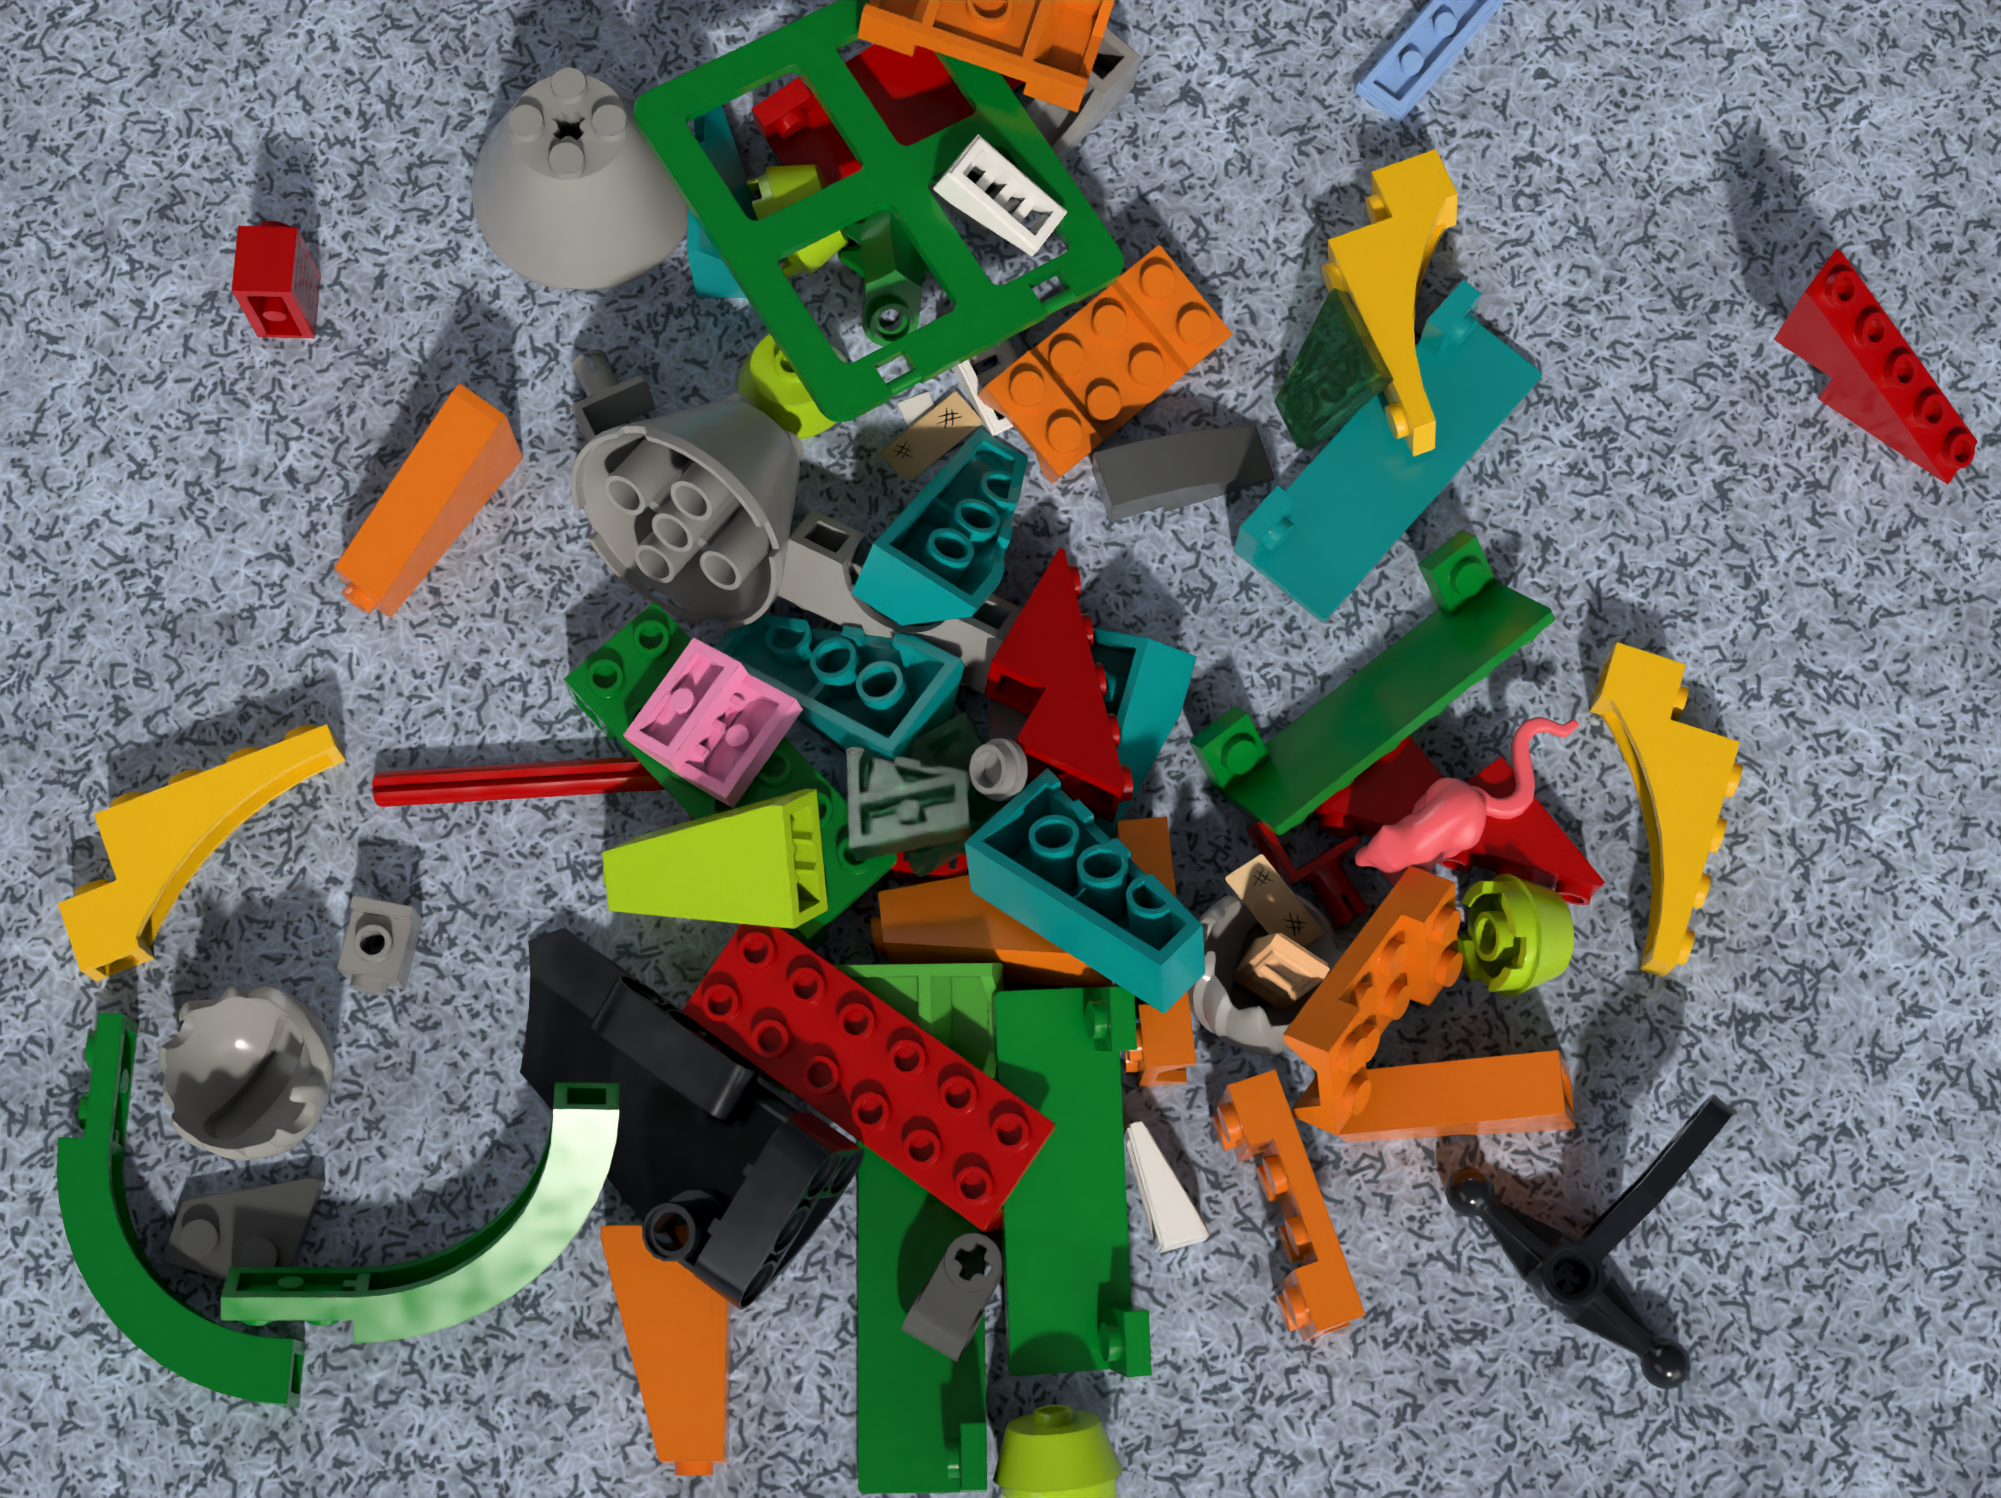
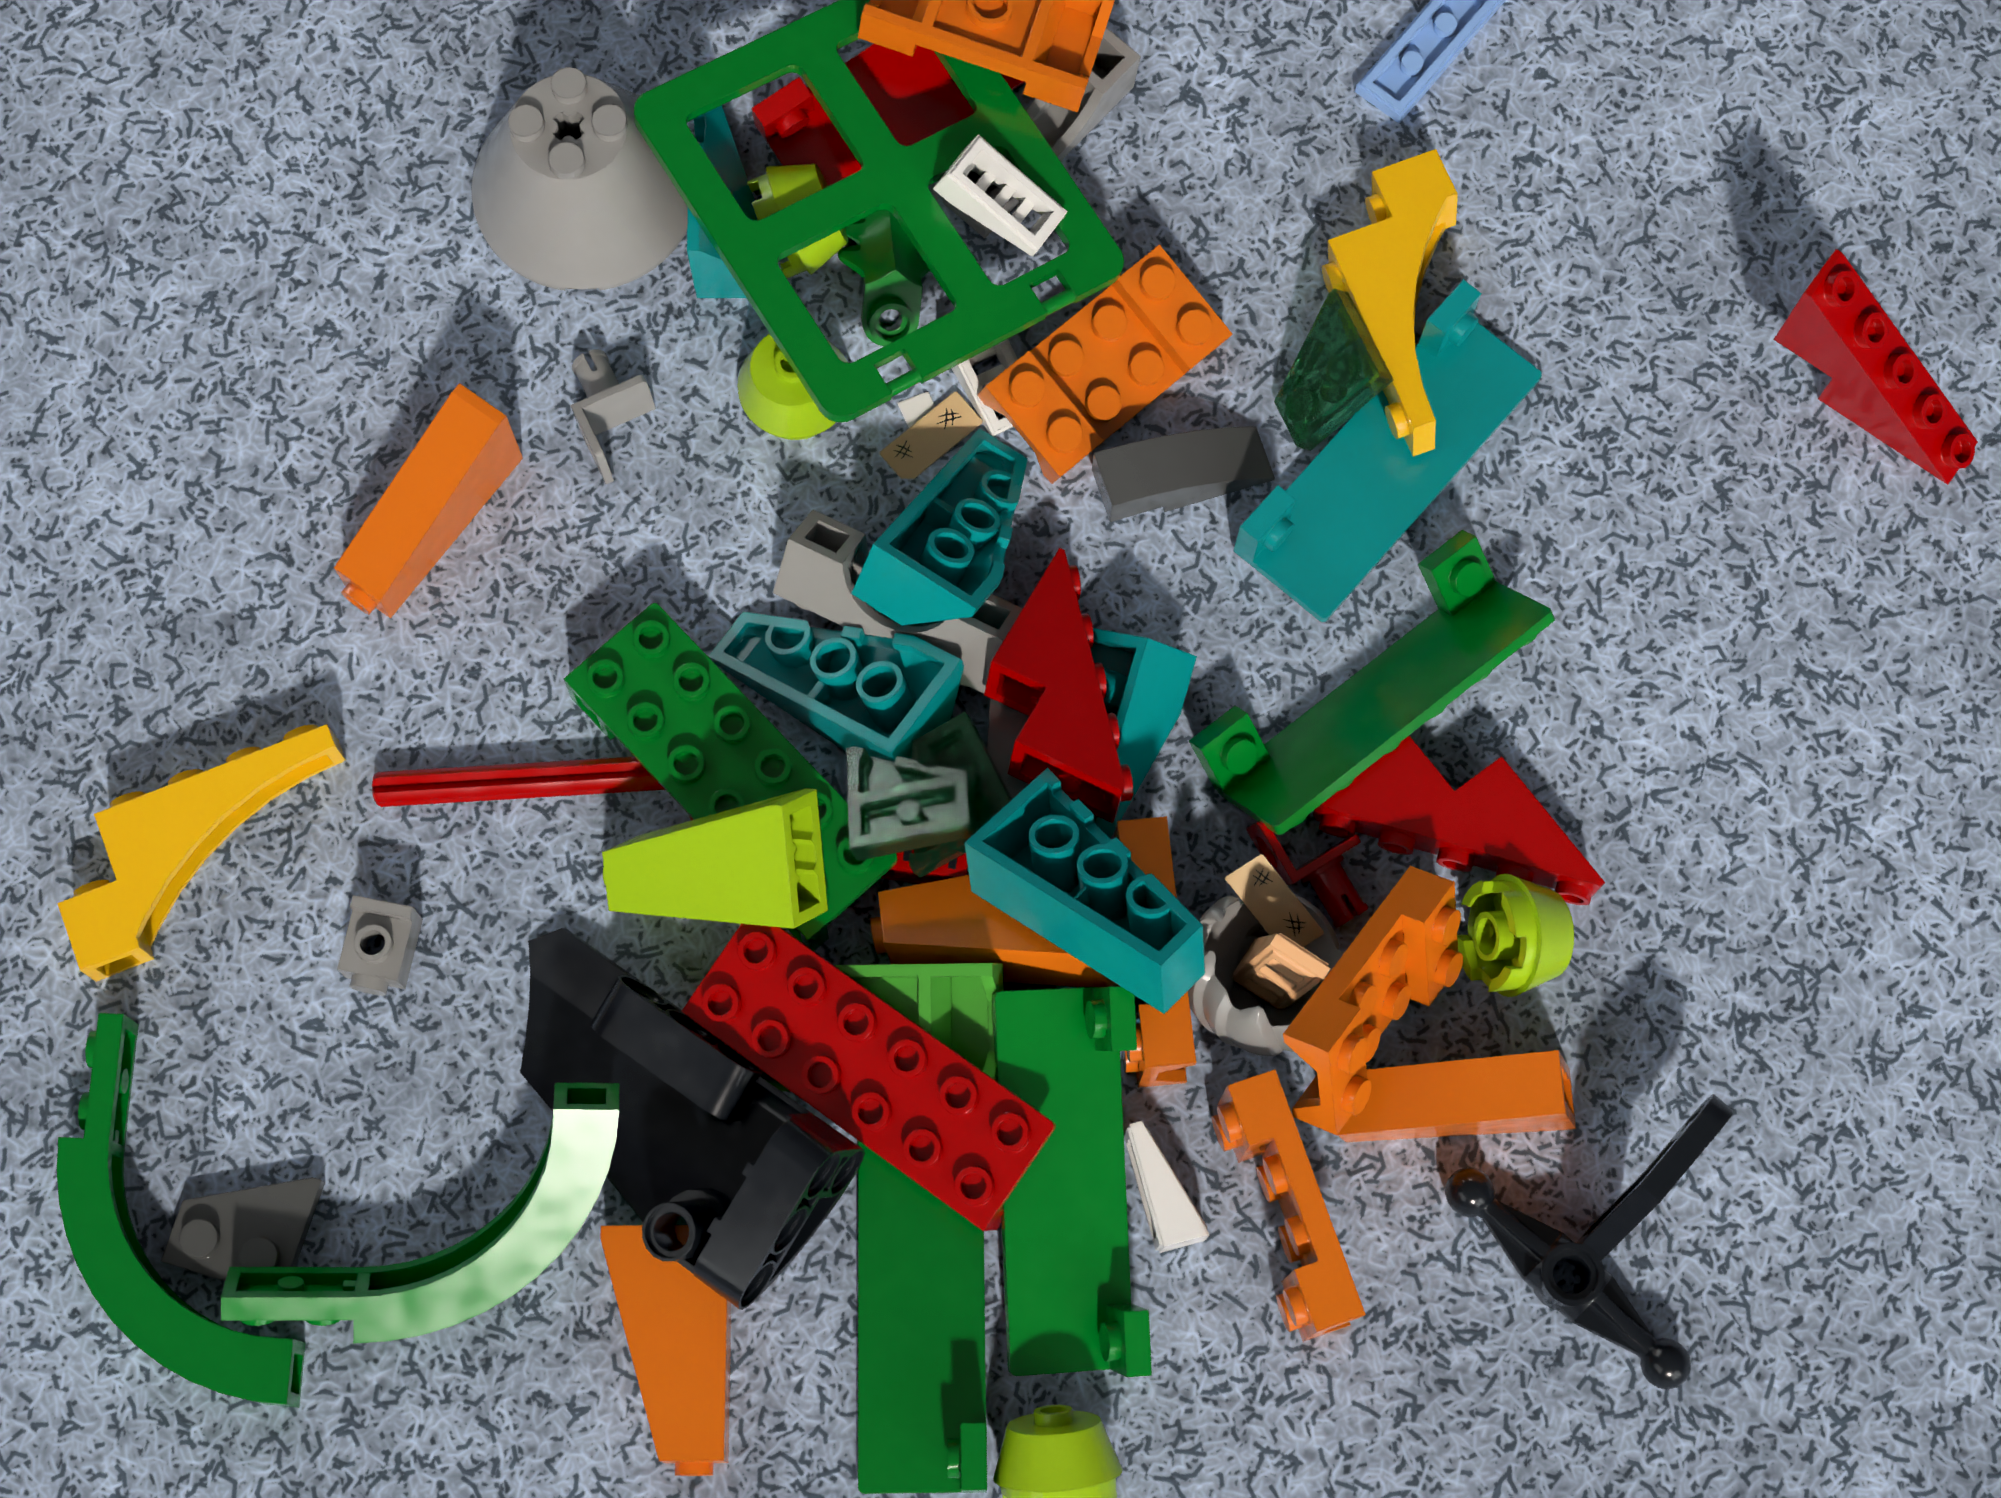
light grey piece [158,986,335,1161] -> none
red brick [231,221,321,339] -> none
light grey cone [571,393,804,629] -> none
bright pink slope [623,637,803,808] -> none
dark grey piece [901,1233,1004,1362] -> none
light grey plate [969,738,1028,801] -> none
coral animal [1355,717,1579,886] -> none
yellow arch [1589,642,1743,977] -> none

